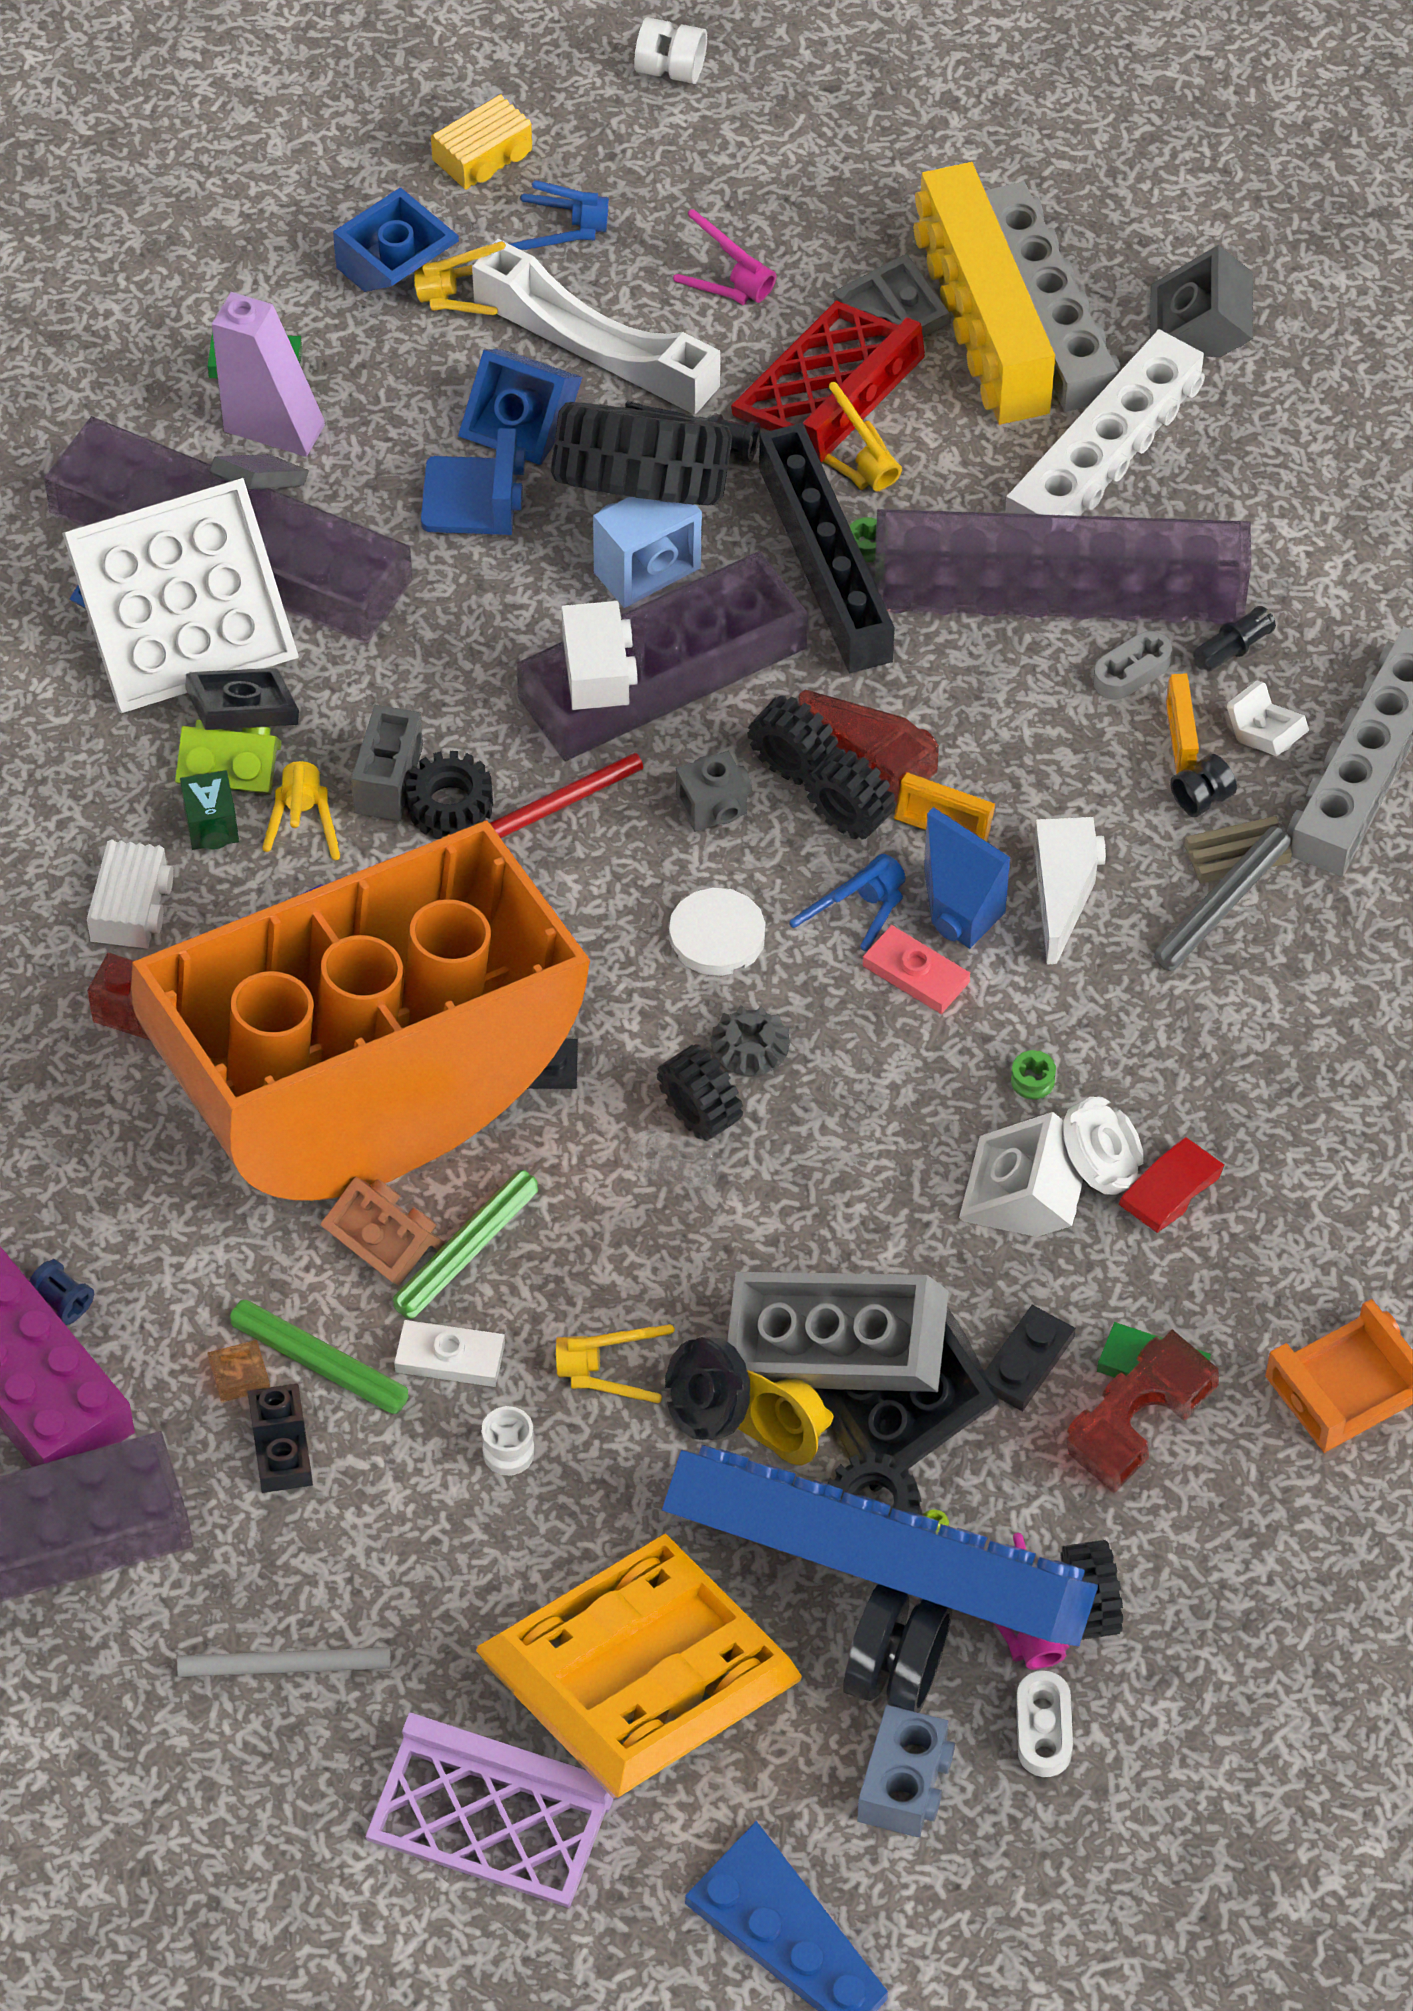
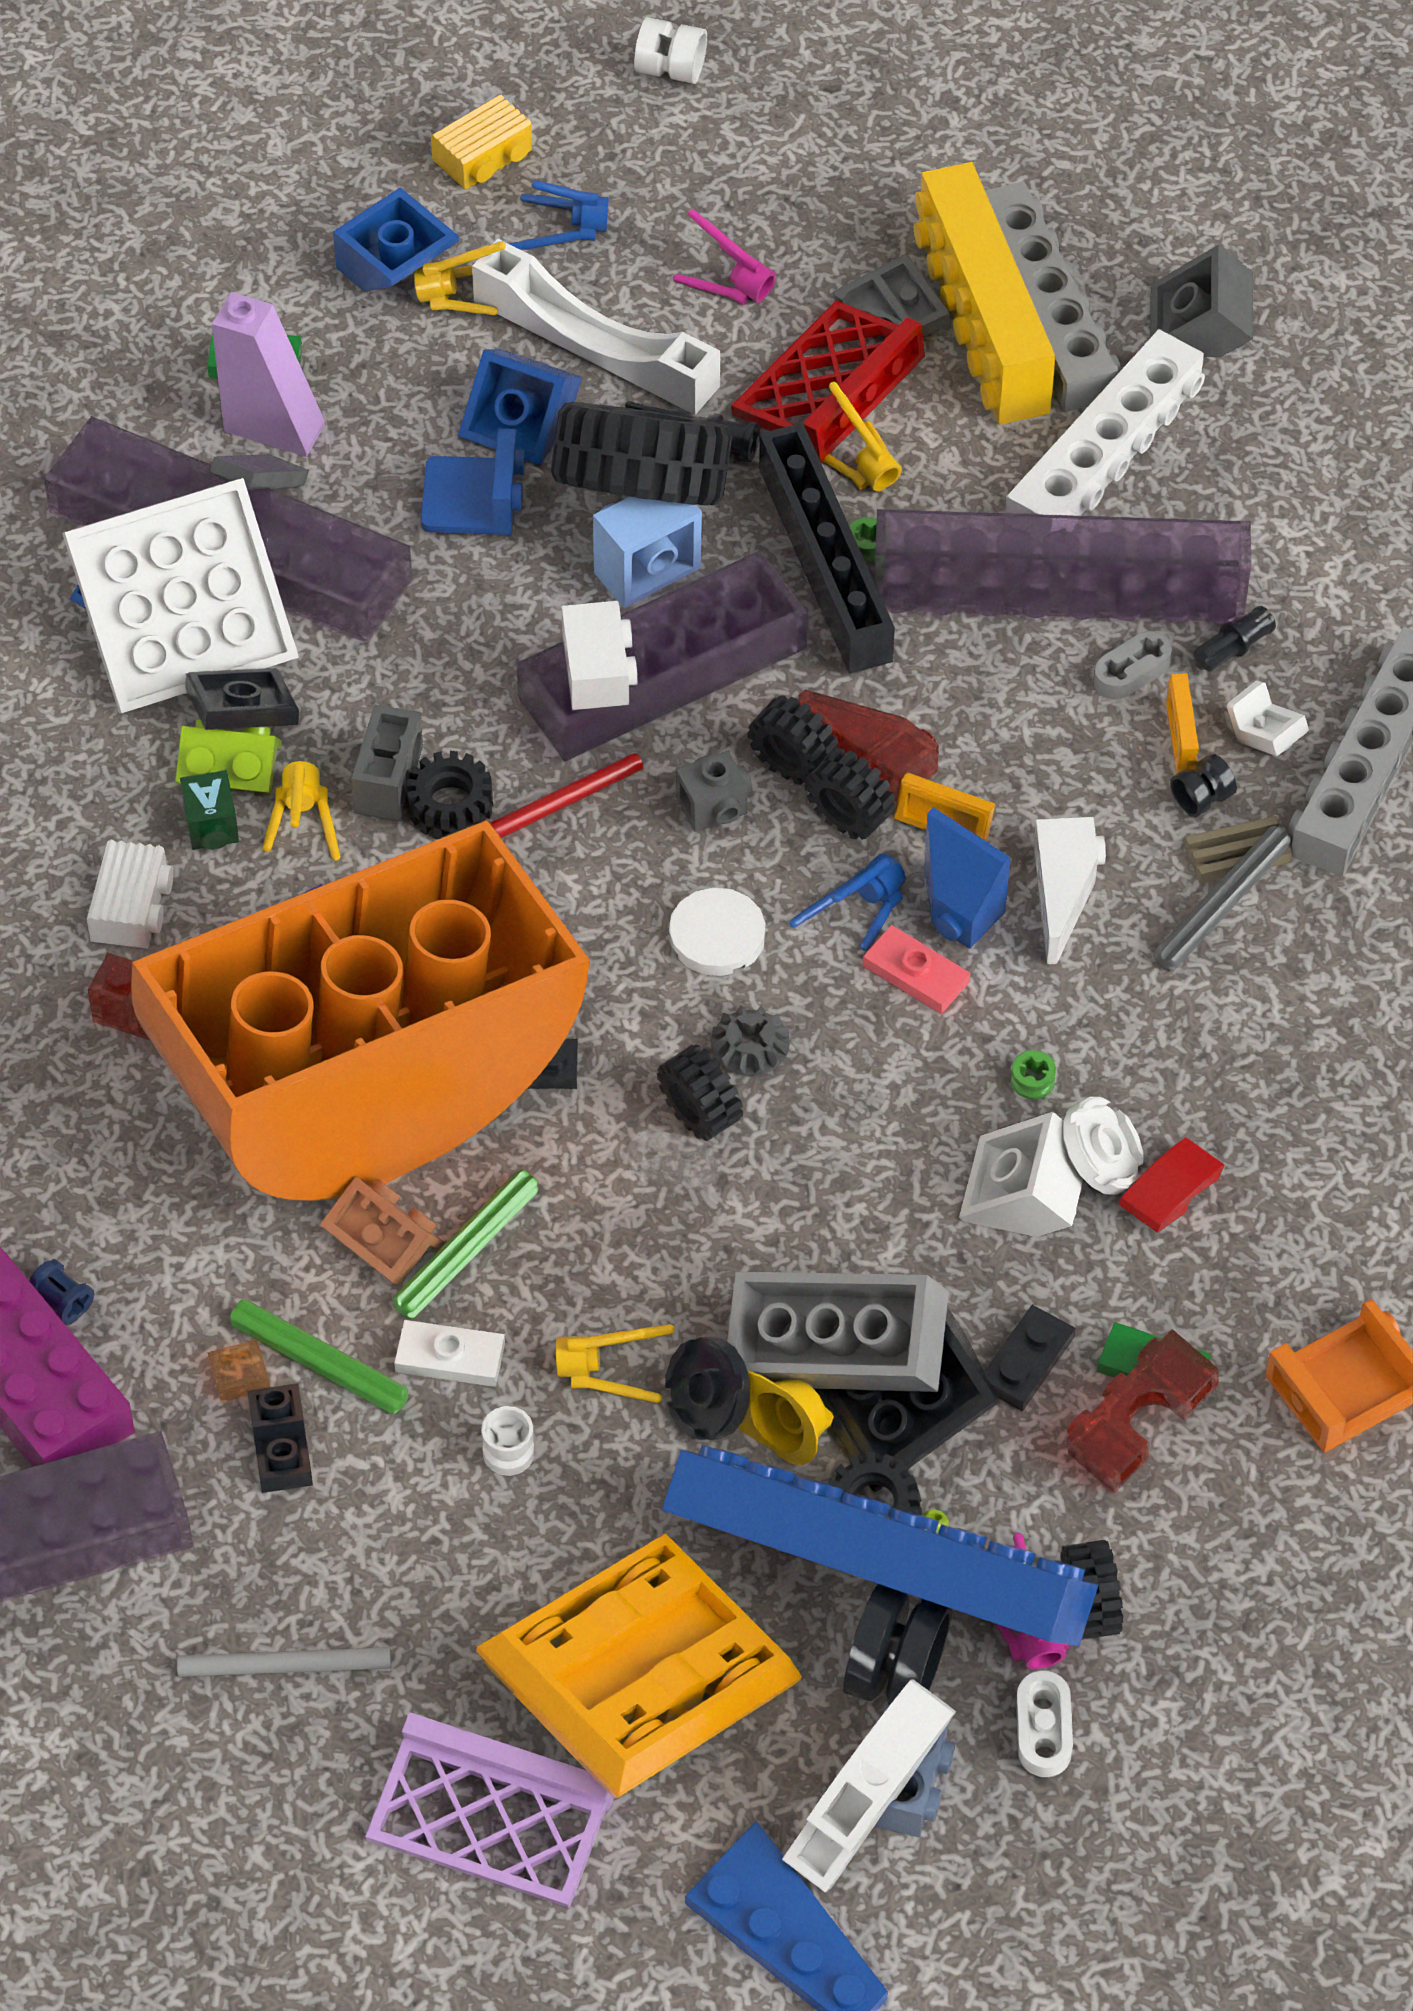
none -> white slope [782,1679,956,1892]

